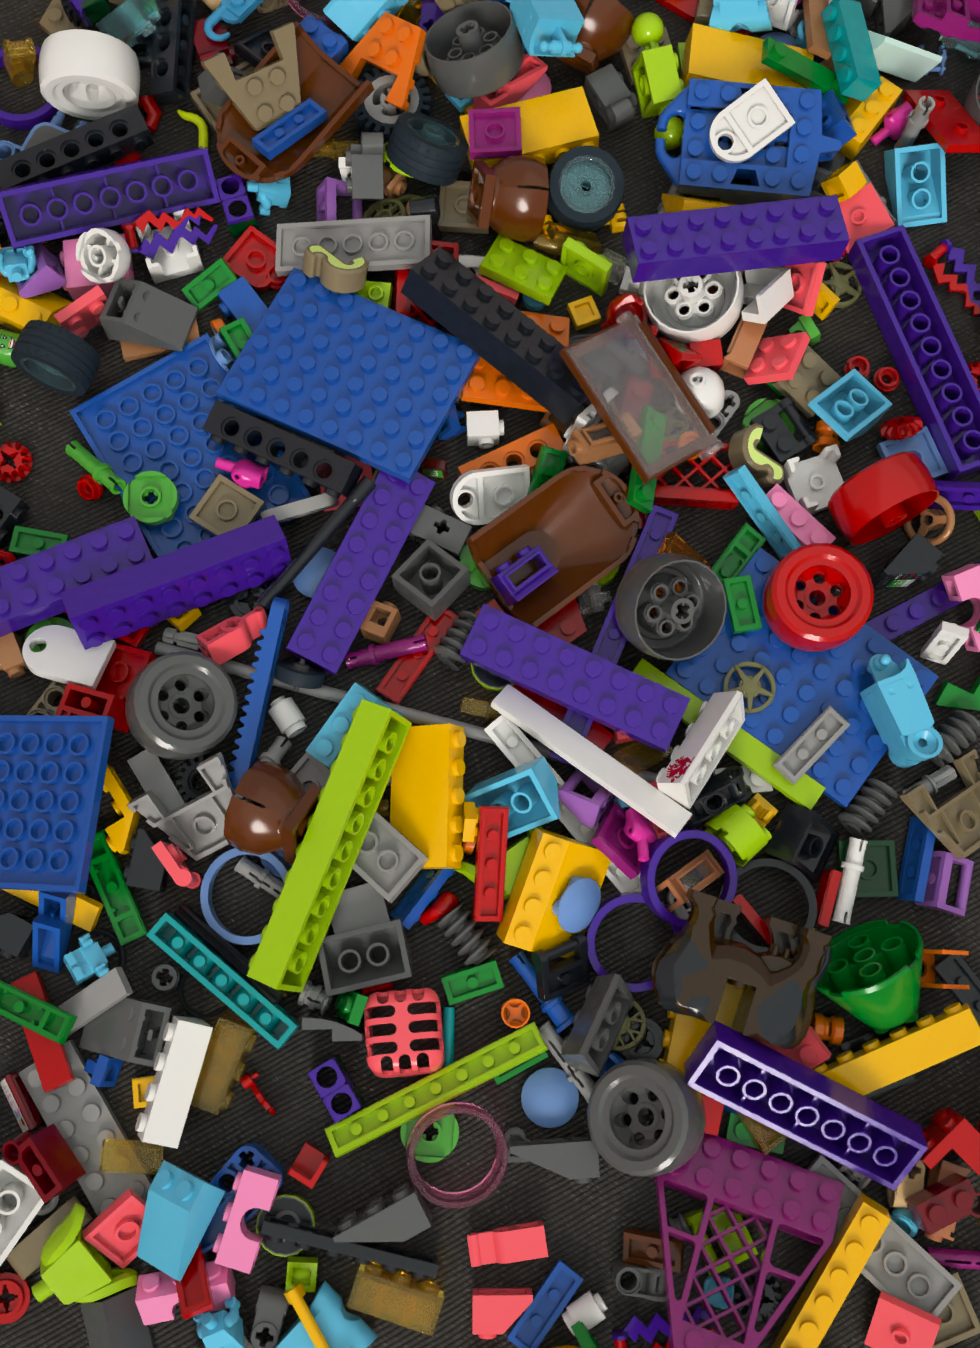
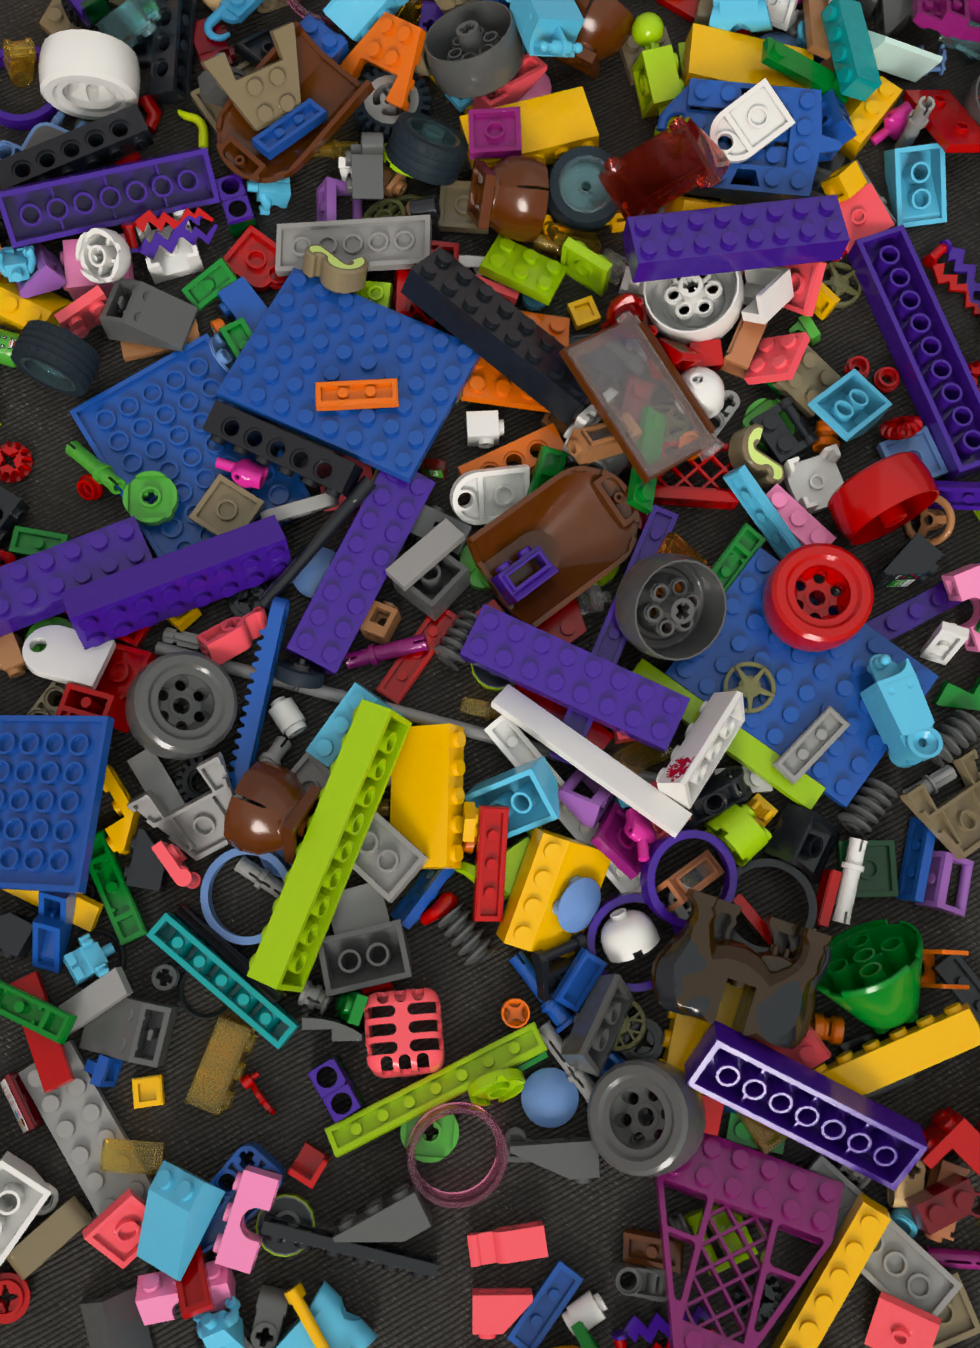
dark red hinge [2,1123,86,1204] -> none
lime torso [31,1202,138,1305] -> none
white slope [135,1015,213,1148] -> none
lime plate [285,1256,318,1292] -> none
clear yellow brick [346,1262,444,1336] -> none
blue tile [438,405,467,440] -> none
green plate [441,958,504,1005] -> none
teal bar [442,1007,455,1068] -> none
dark grey hinge [584,63,637,131] -> none
medium azure tile [704,1275,734,1309] -> none
green plate [722,575,762,635] -> none
none -> orange tile [315,378,399,411]
none -> light grey tile [385,518,465,591]
none -> lime tile [467,1068,526,1106]
none -> blue tile [551,947,607,1013]
none -> clear red windscreen [598,115,731,220]
none -> white cylinder [601,908,660,963]

